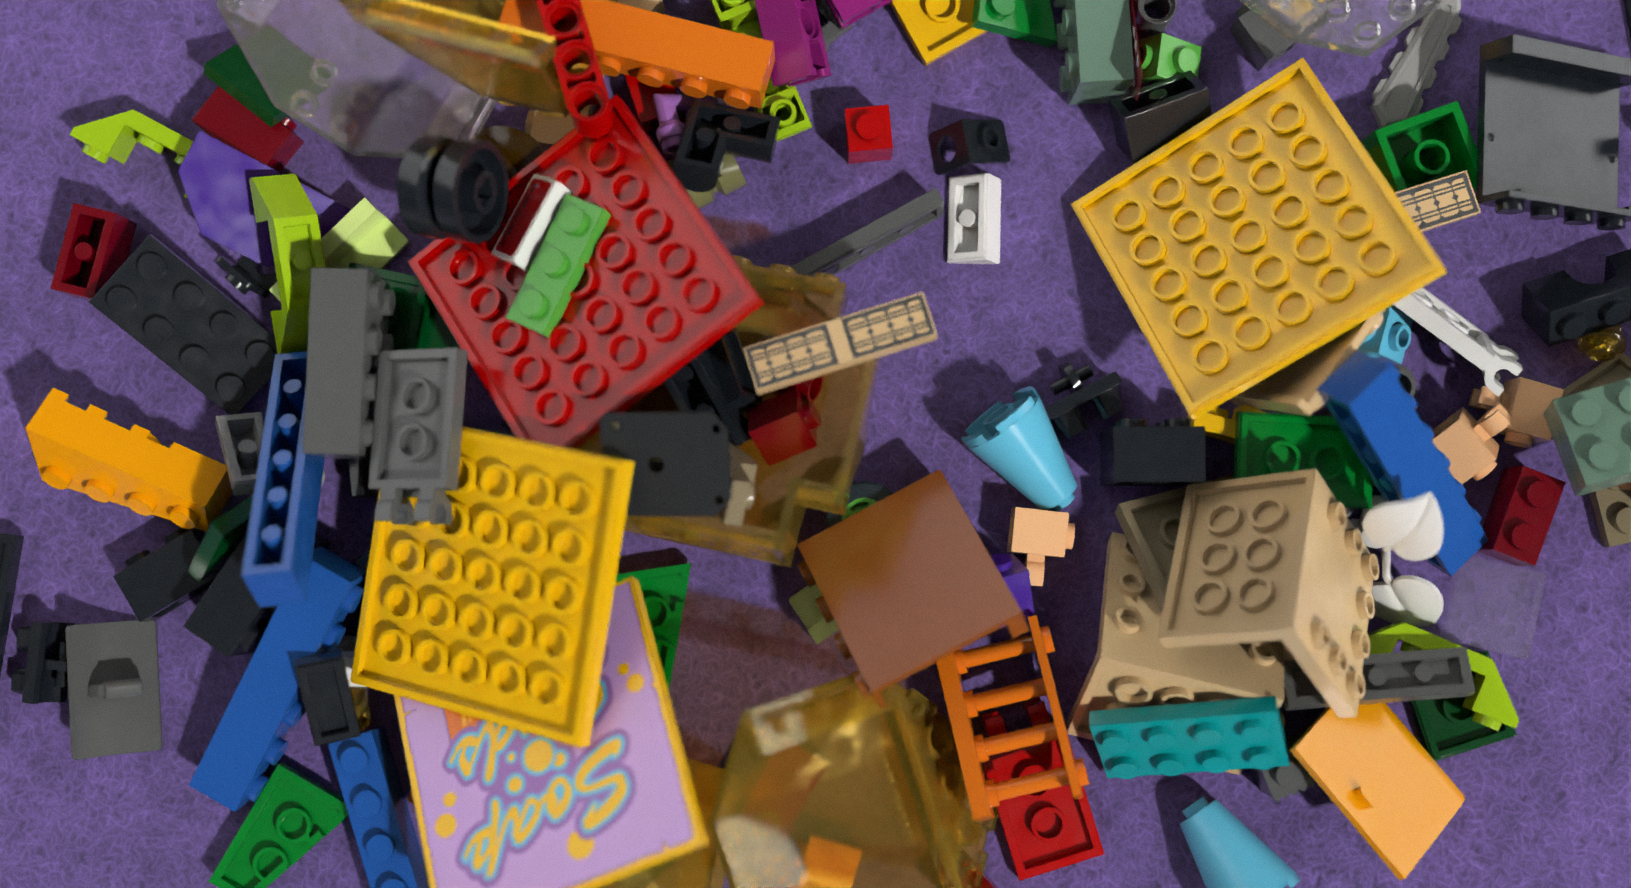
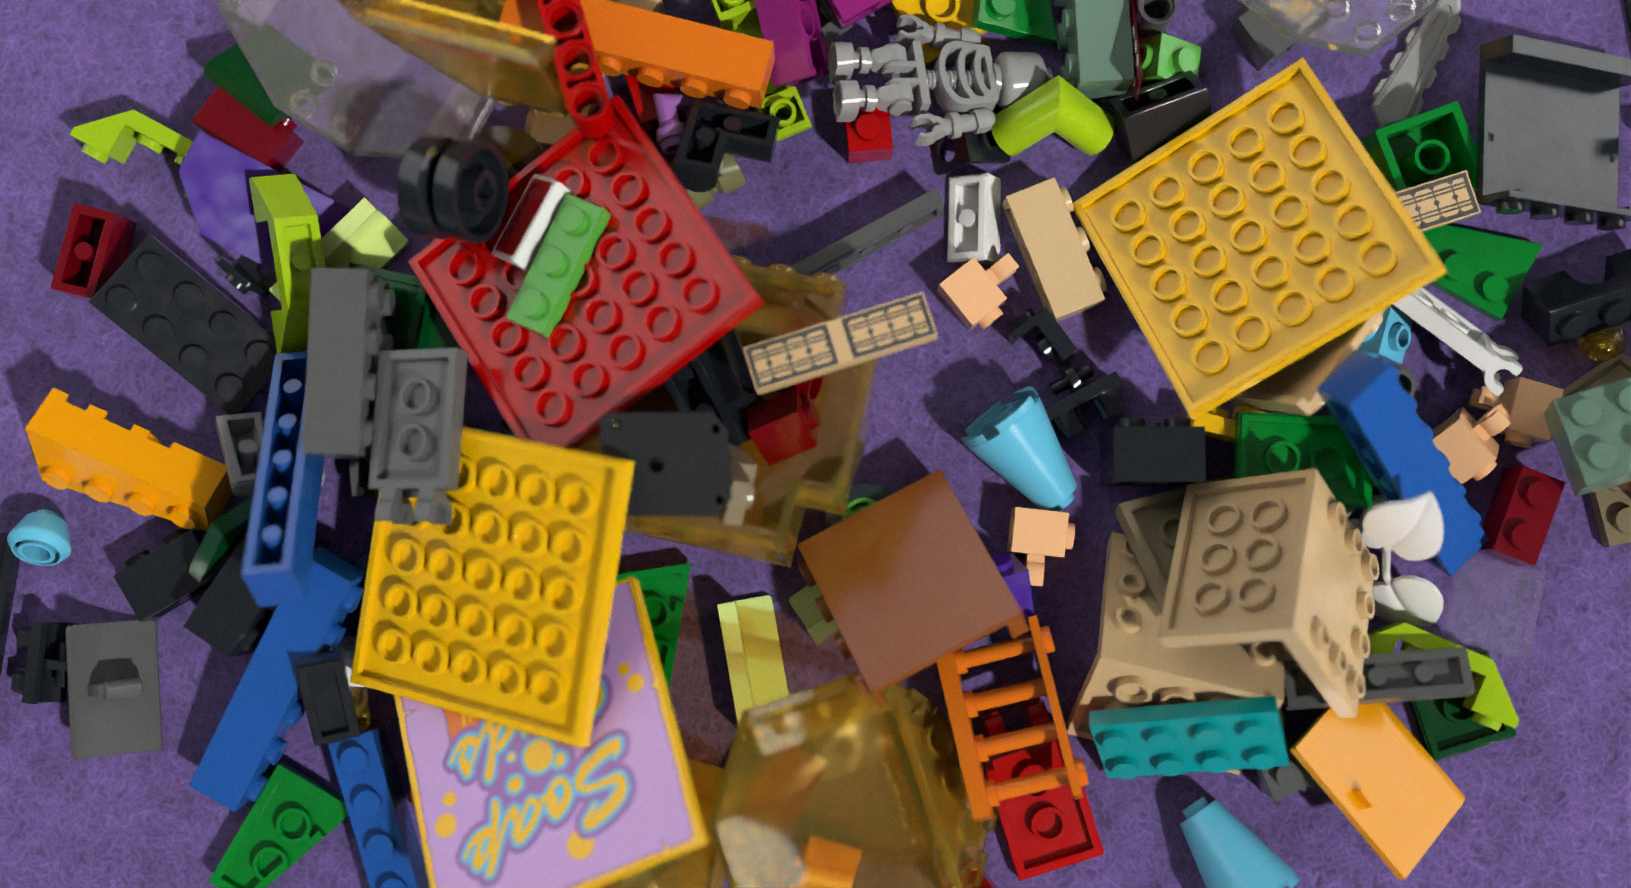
none -> medium azure cone [7,509,72,566]
none -> yellowish green panel [717,595,794,738]
none -> light grey piece [827,14,1053,146]
none -> light nougat brick [937,253,1019,331]
none -> lime brick [991,75,1114,156]
none -> tan brick [1002,177,1107,322]
none -> black bracket [1007,307,1078,364]
none -> green wing [1422,225,1543,321]

